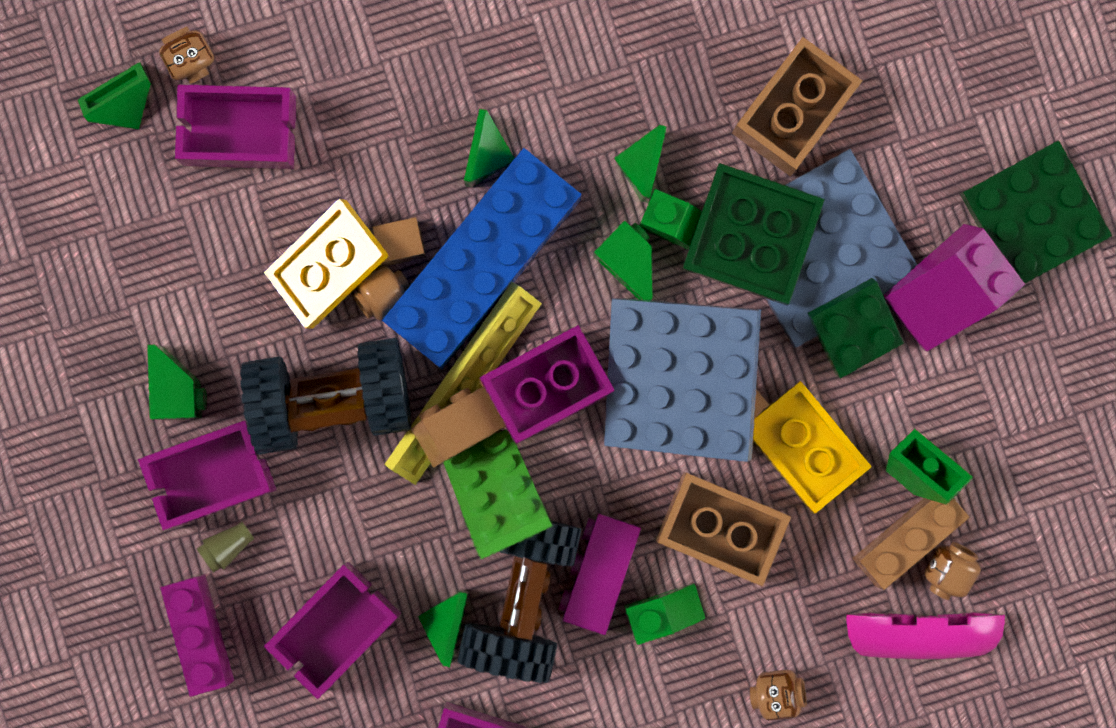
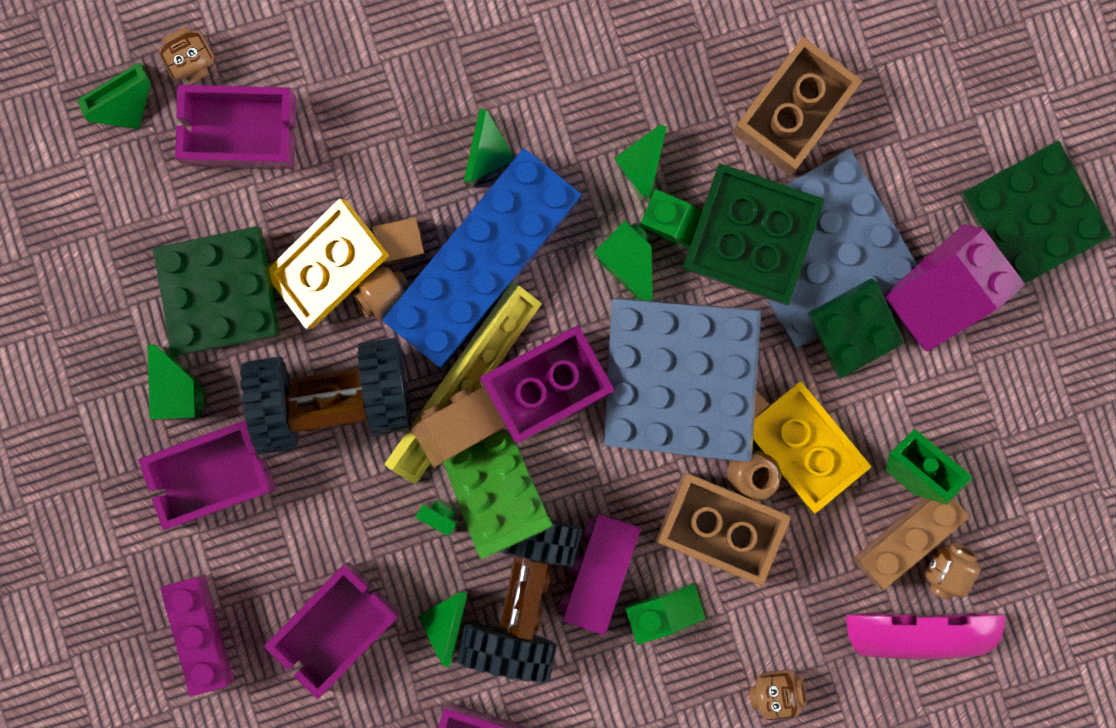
olive cone [197,521,254,573] -> none
none -> dark green plate [153,226,281,357]
none -> green plate [415,498,462,537]
none -> medium nougat head [727,449,781,501]

